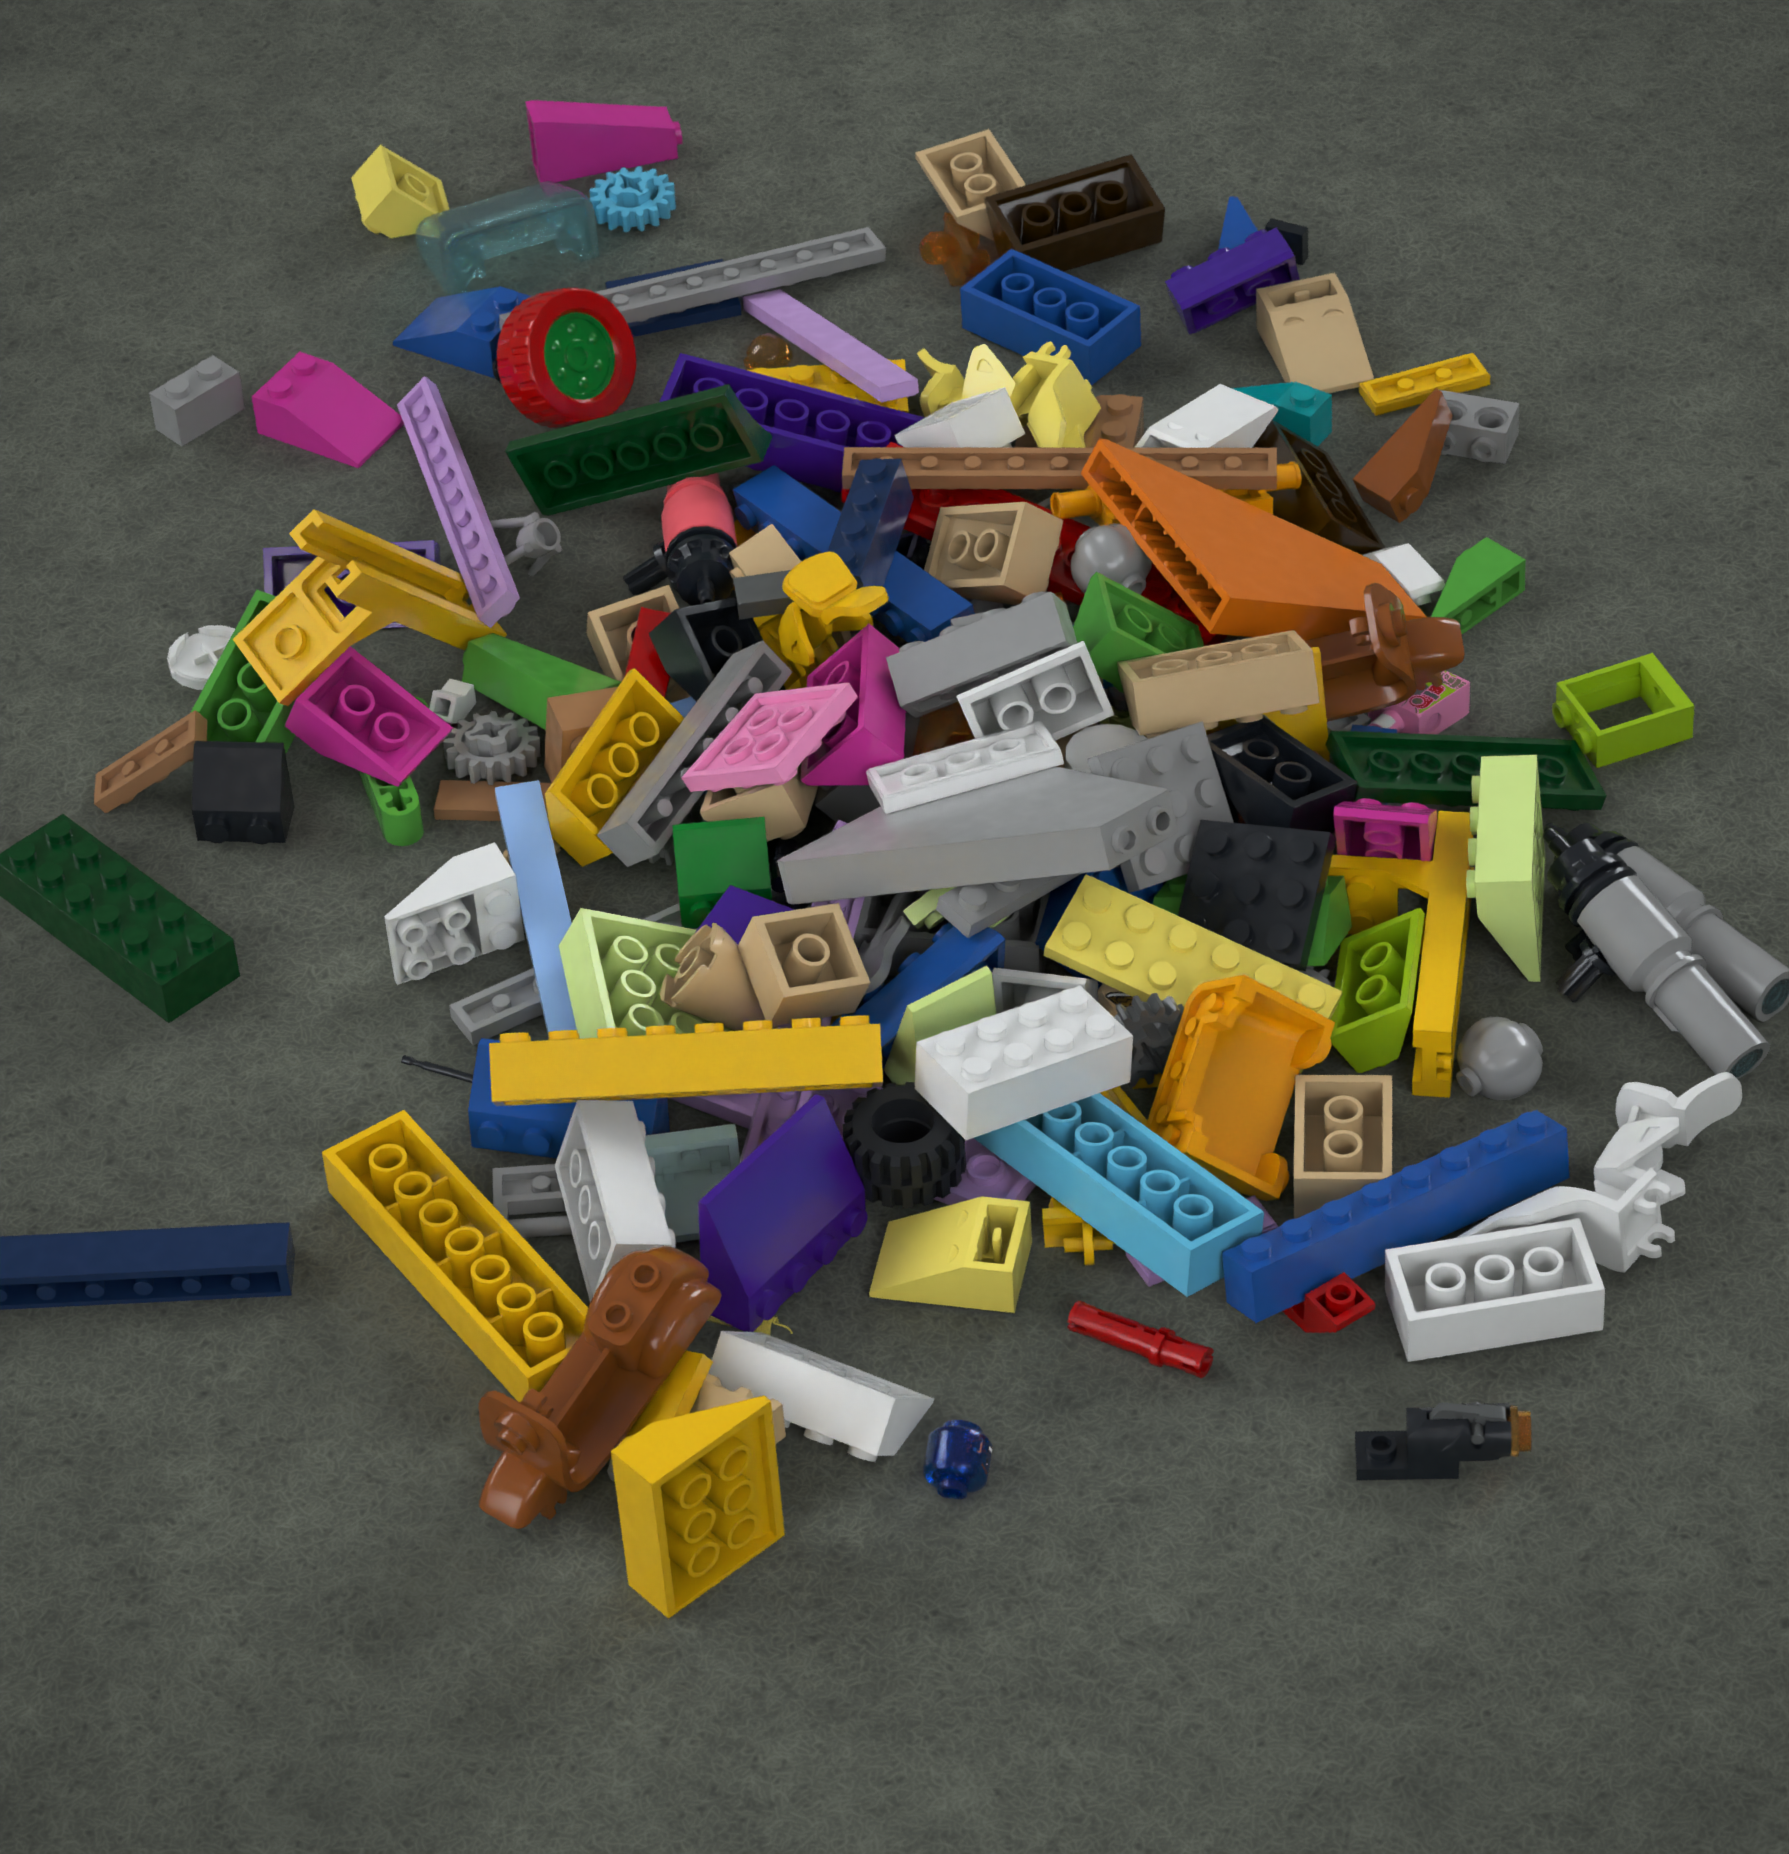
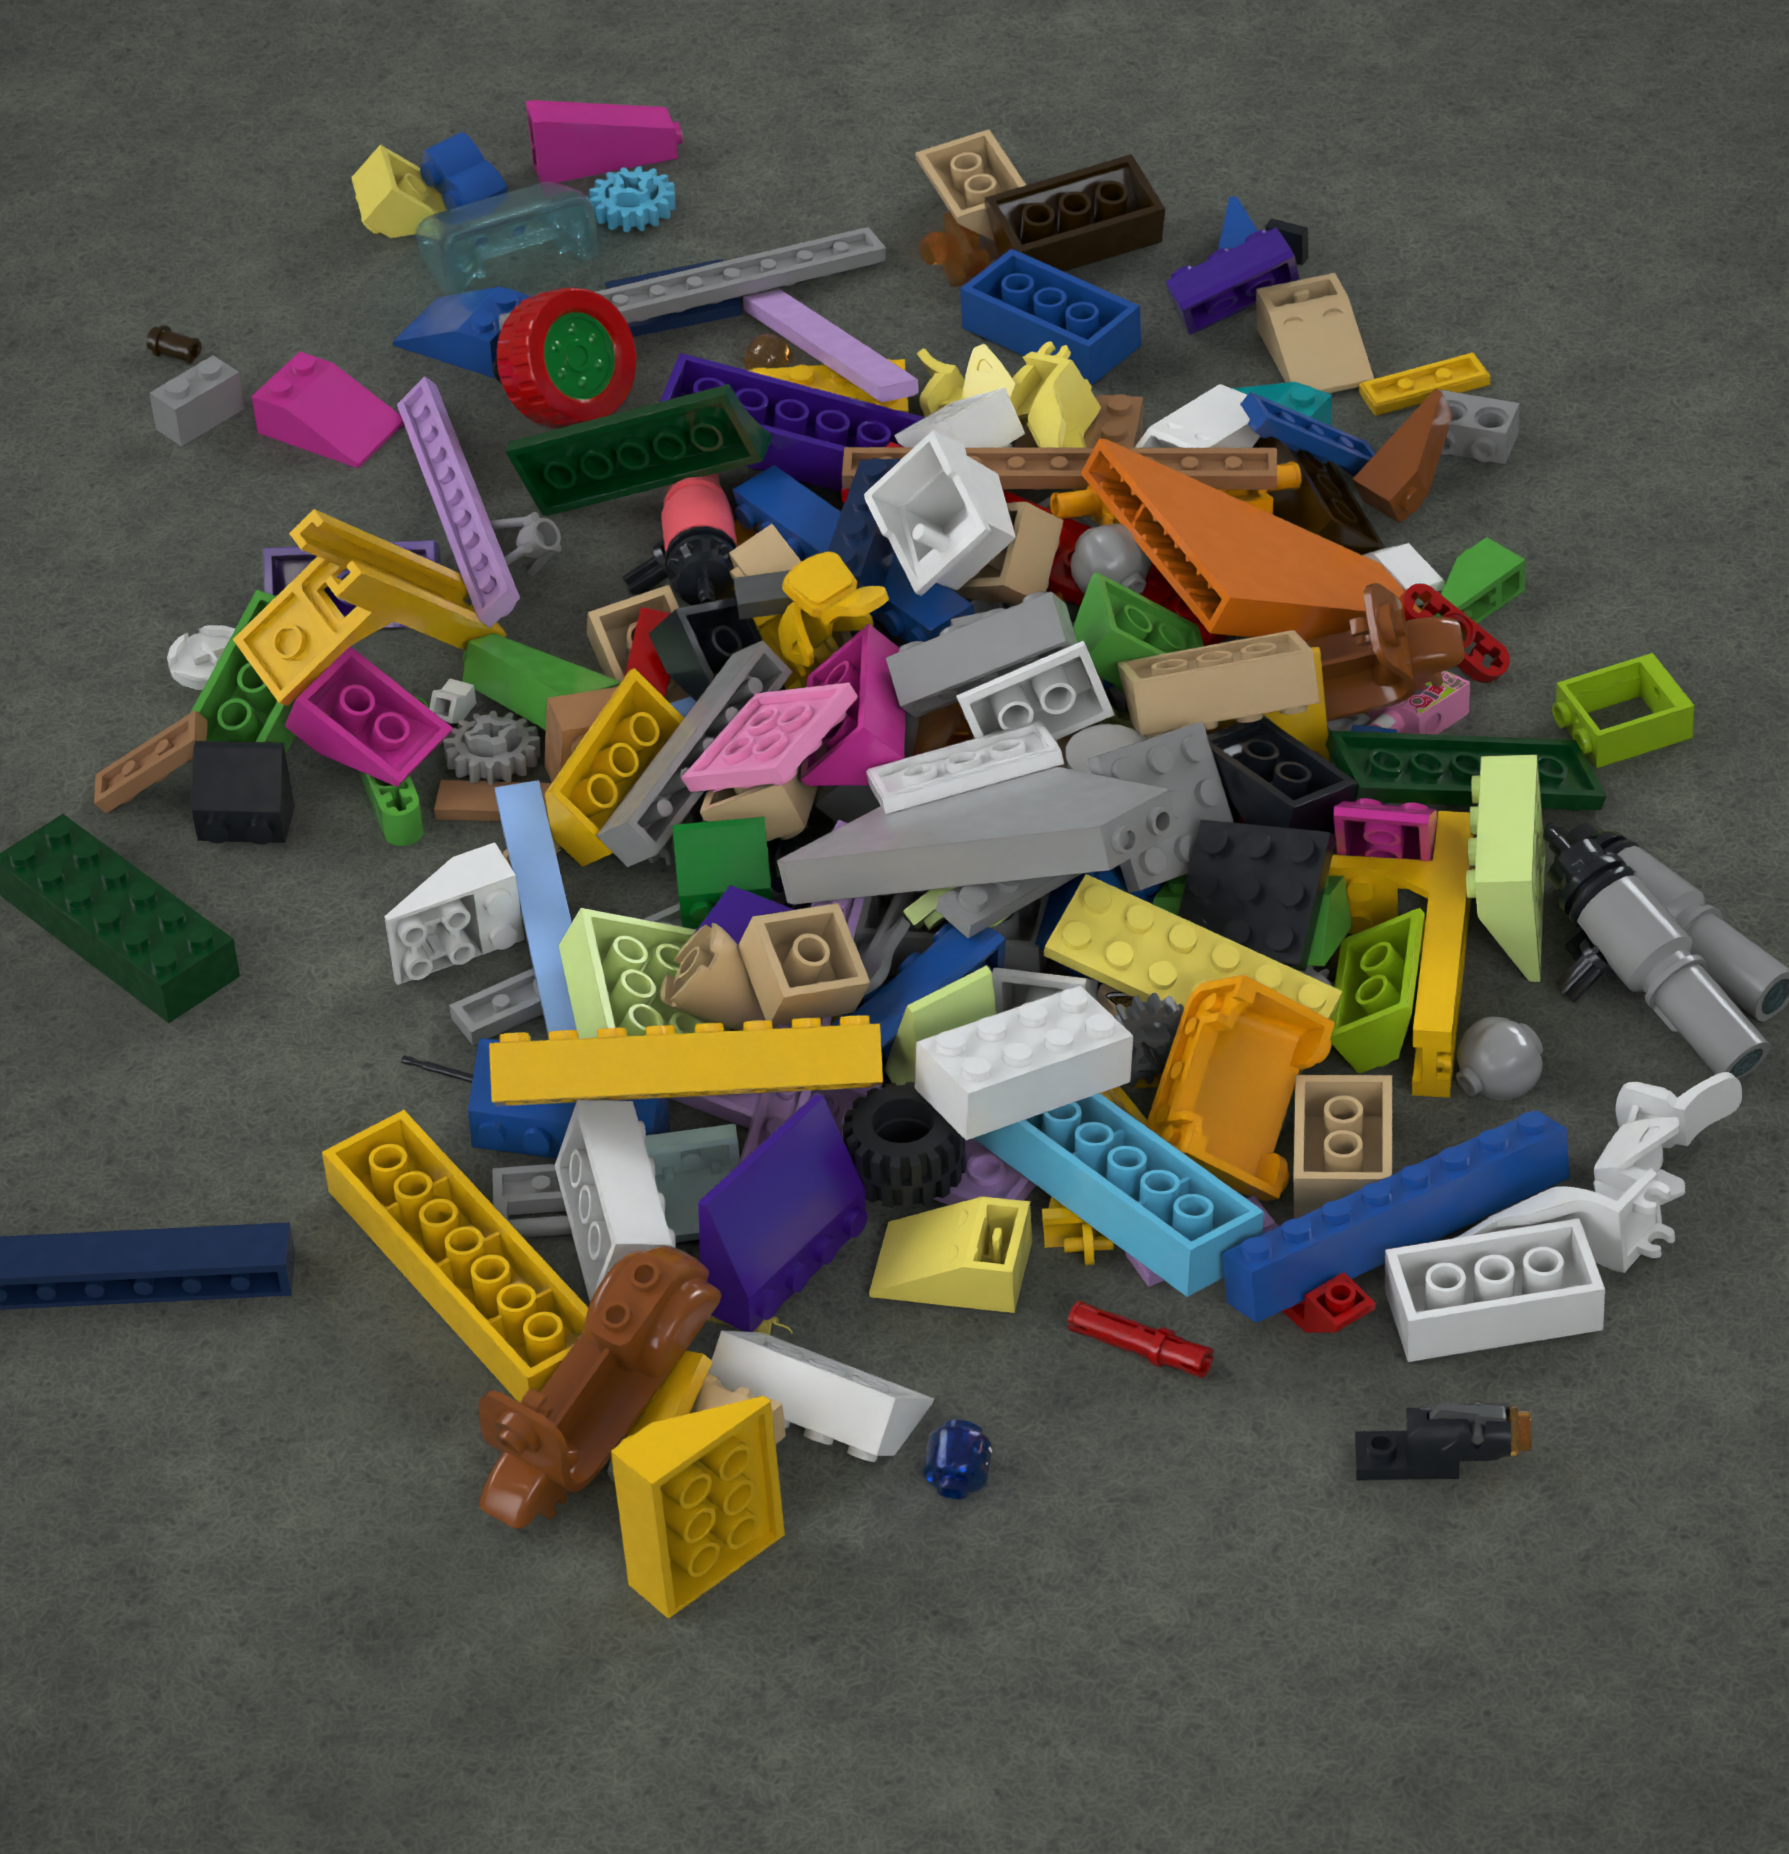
none -> dark brown pin [146,325,201,364]
none -> blue brick [420,132,507,221]
none -> white piece [864,430,1016,596]
none -> blue plate [1240,392,1375,475]
none -> red beam [1399,583,1510,683]

